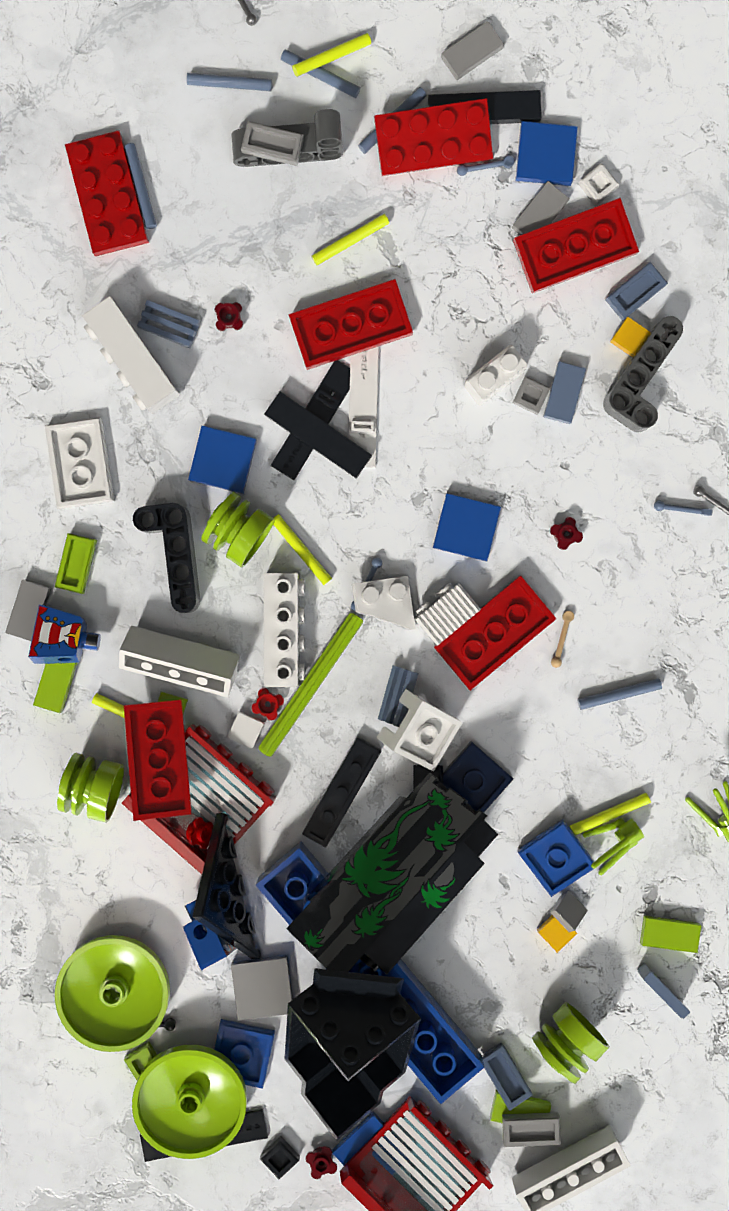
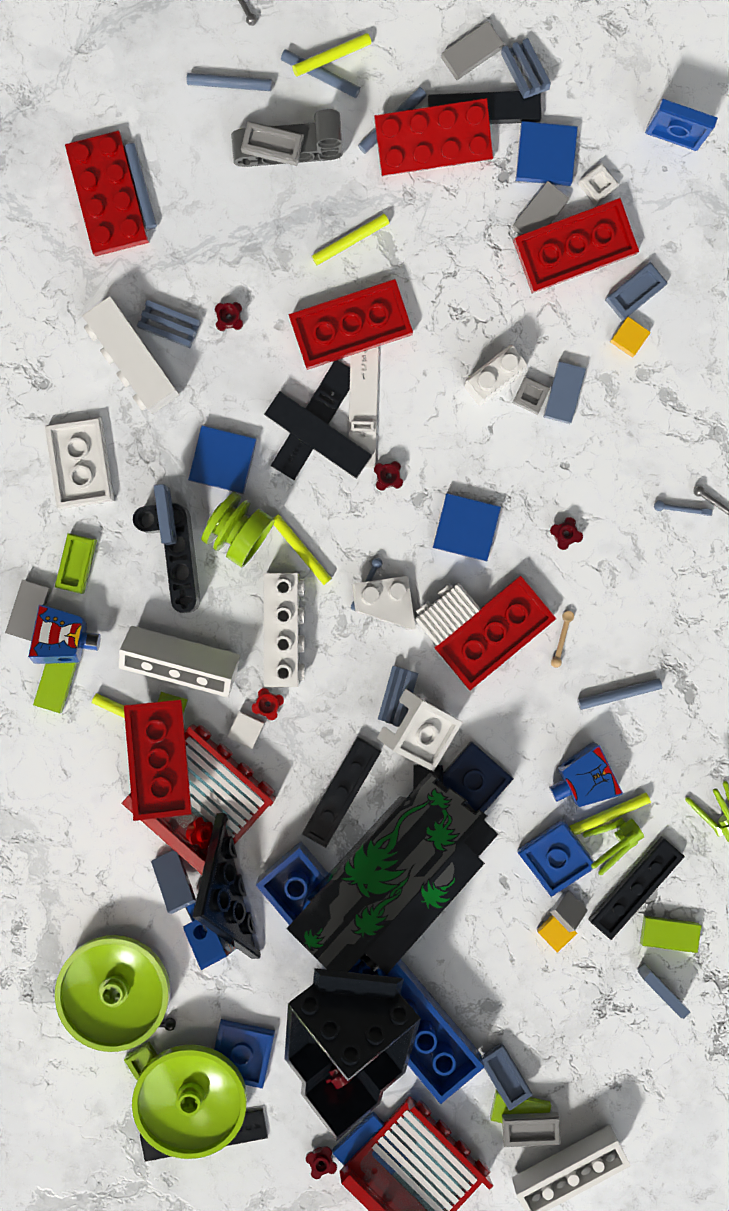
lime wheel [57,753,124,823] -> none
light grey tile [231,955,293,1021] -> none
lime axle [259,613,363,757] -> none
black tile [260,1136,300,1179] -> none
sand blue hinge [457,156,514,176] -> none
lime wheel [532,1002,610,1084] -> none
dark grey beam [603,316,683,432] -> none
none -> sand blue tile [151,850,196,914]
none -> sand blue tile [154,484,177,545]
none -> dark red plate [325,1065,354,1089]
none -> dark red plate [374,461,403,491]
none -> sand blue tile [501,38,551,99]
none -> blue torso [549,742,623,807]
none -> black tile [588,836,685,940]
none -> blue tile [645,99,718,151]

